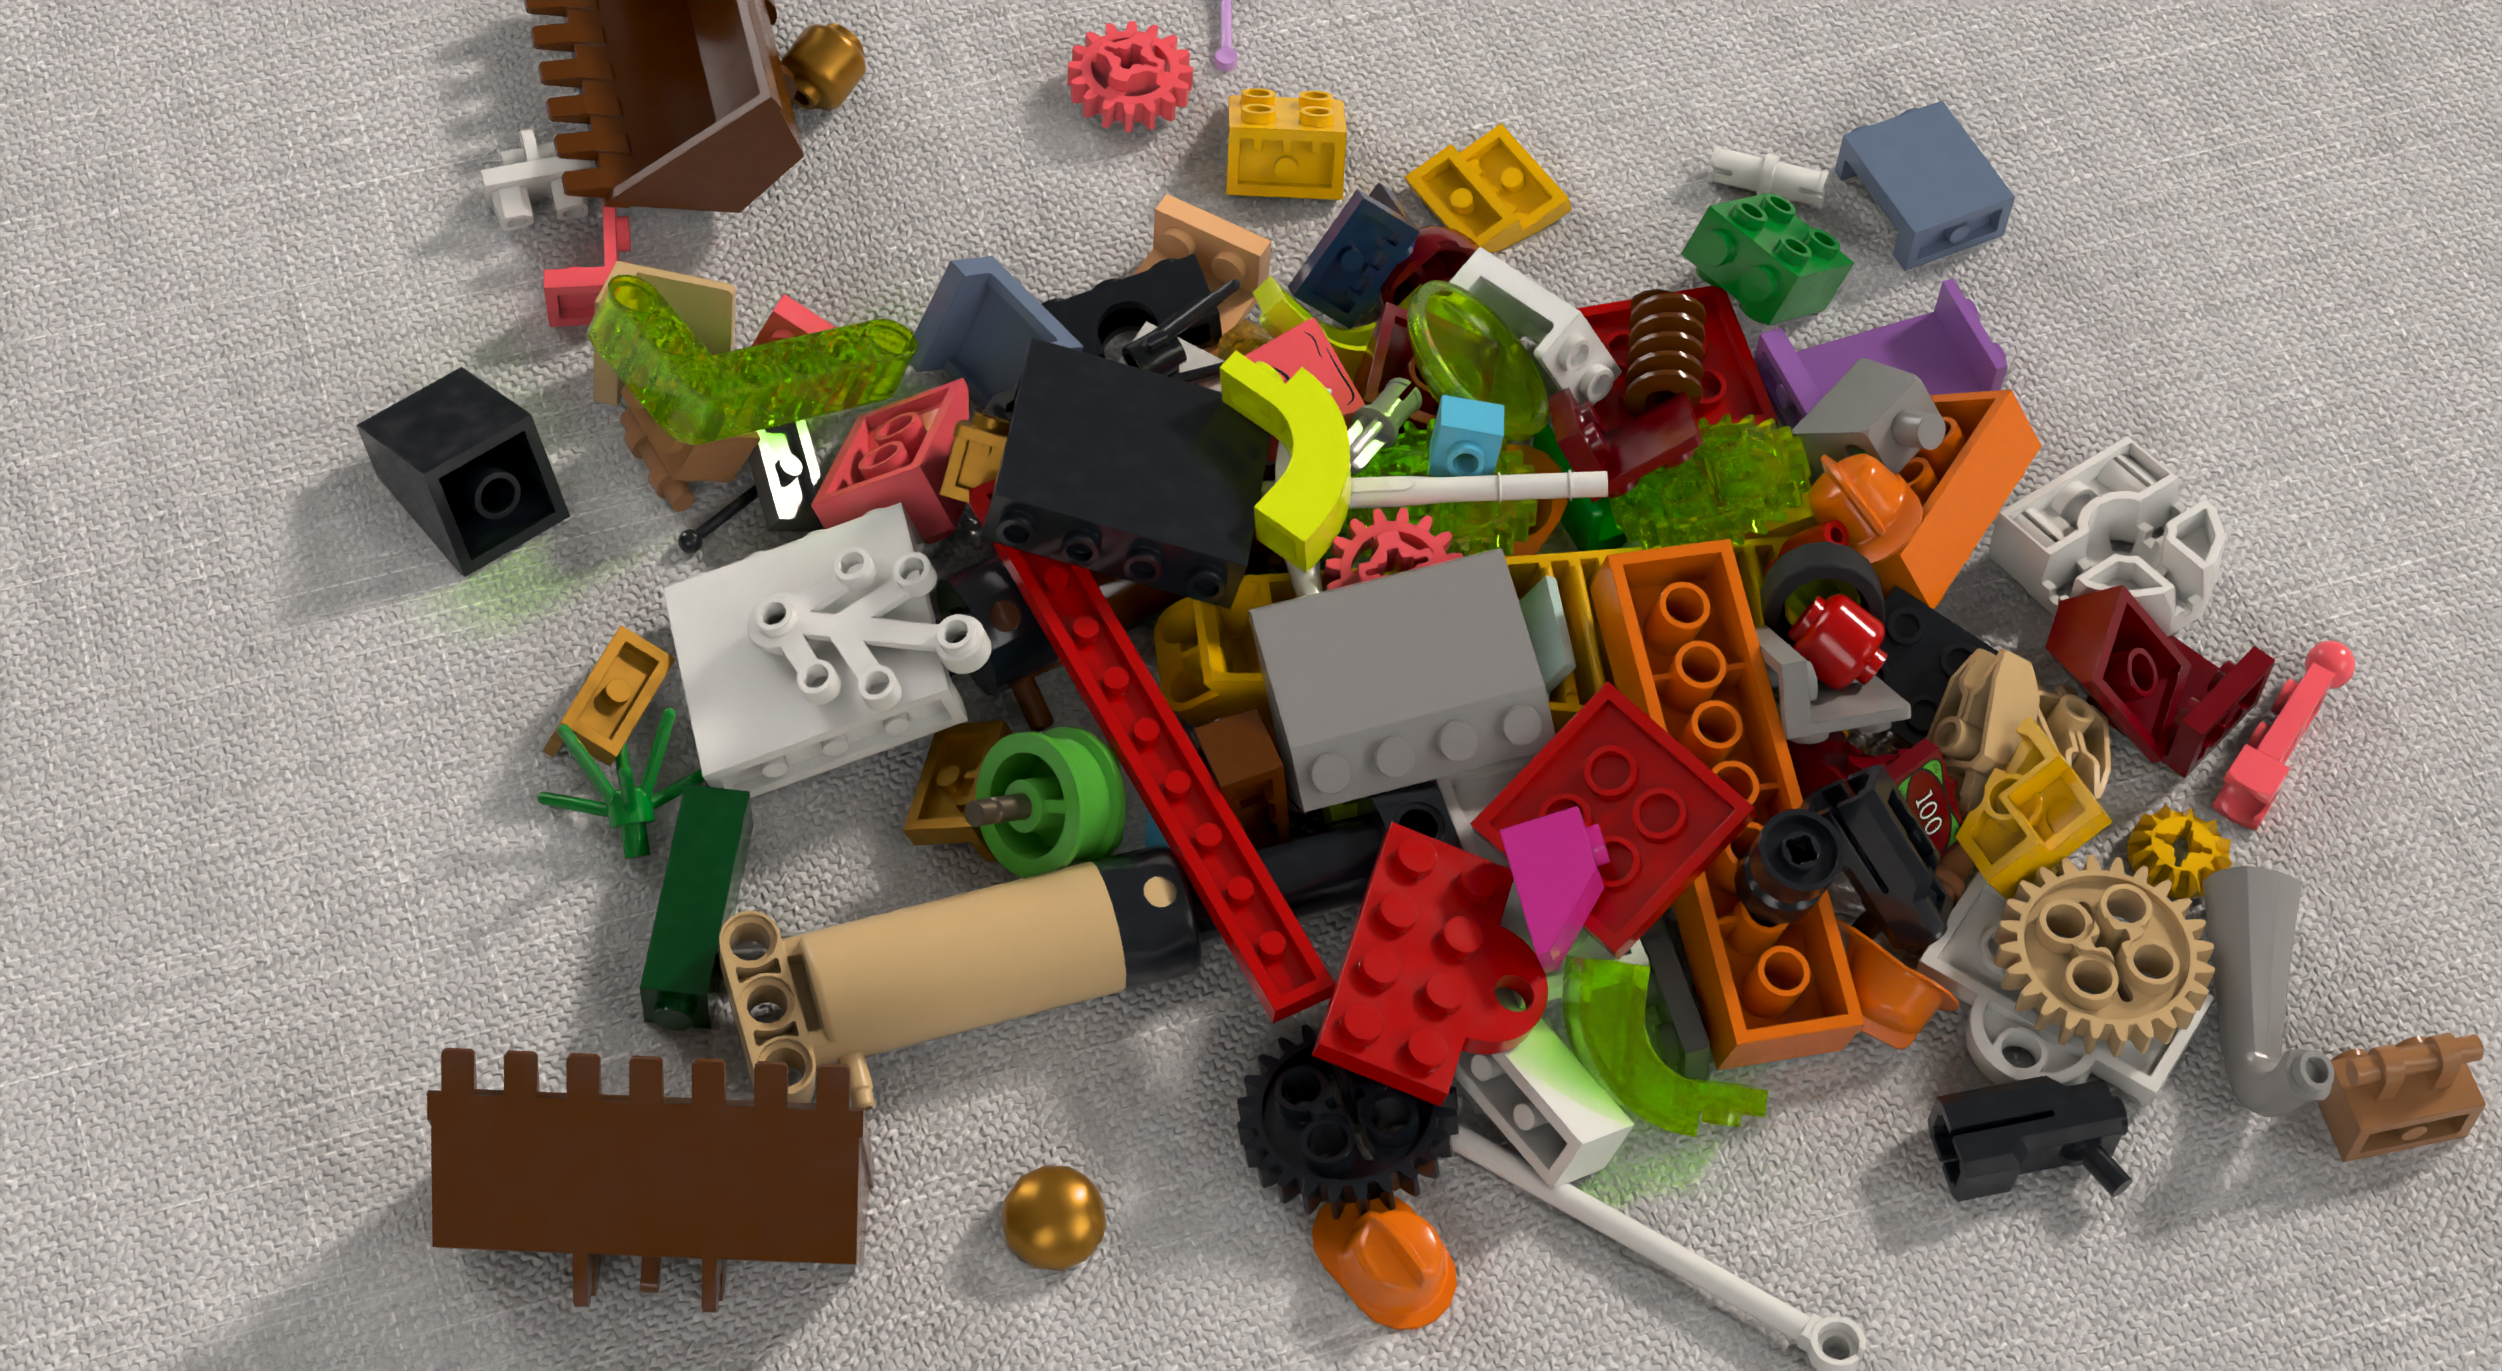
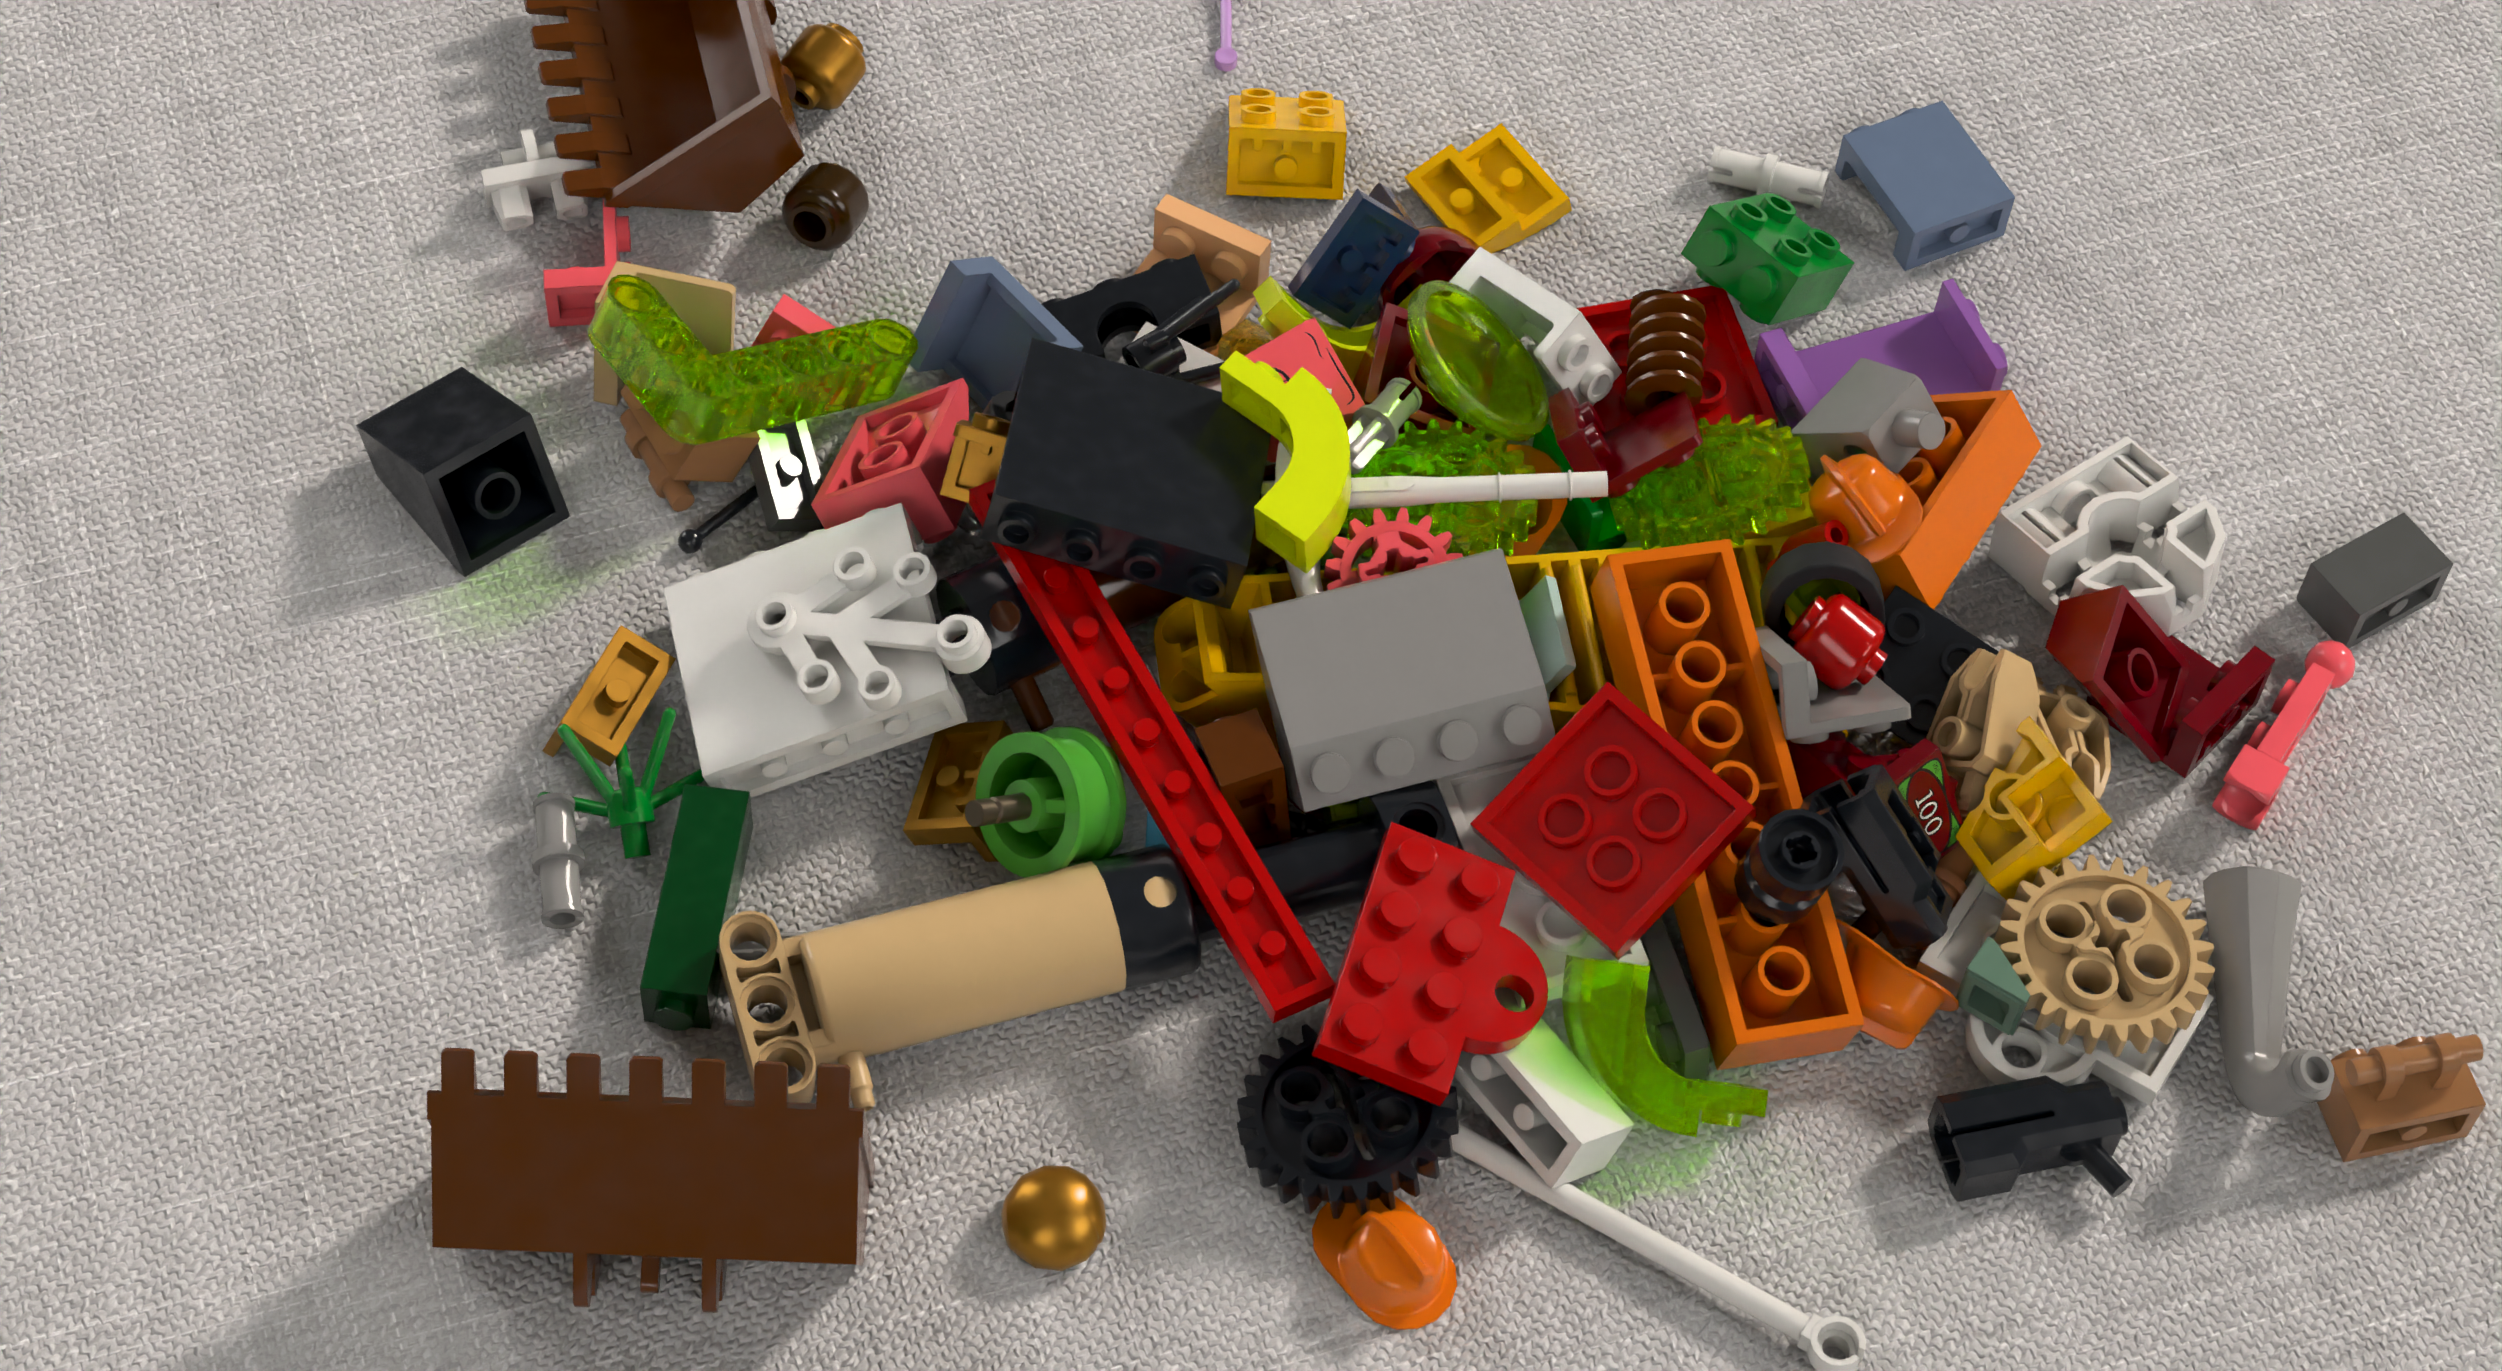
coral gear [1068,21,1193,132] -> none
medium azure plate [1428,395,1504,477] -> none
dark pink slope [1500,806,1610,974] -> none
yellow gear [2127,804,2233,899] -> none
none -> light grey pin [531,793,585,929]
none -> dark brown head [782,162,869,251]
none -> sand green slope [1956,937,2031,1036]
none -> dark grey panel [2297,513,2453,648]

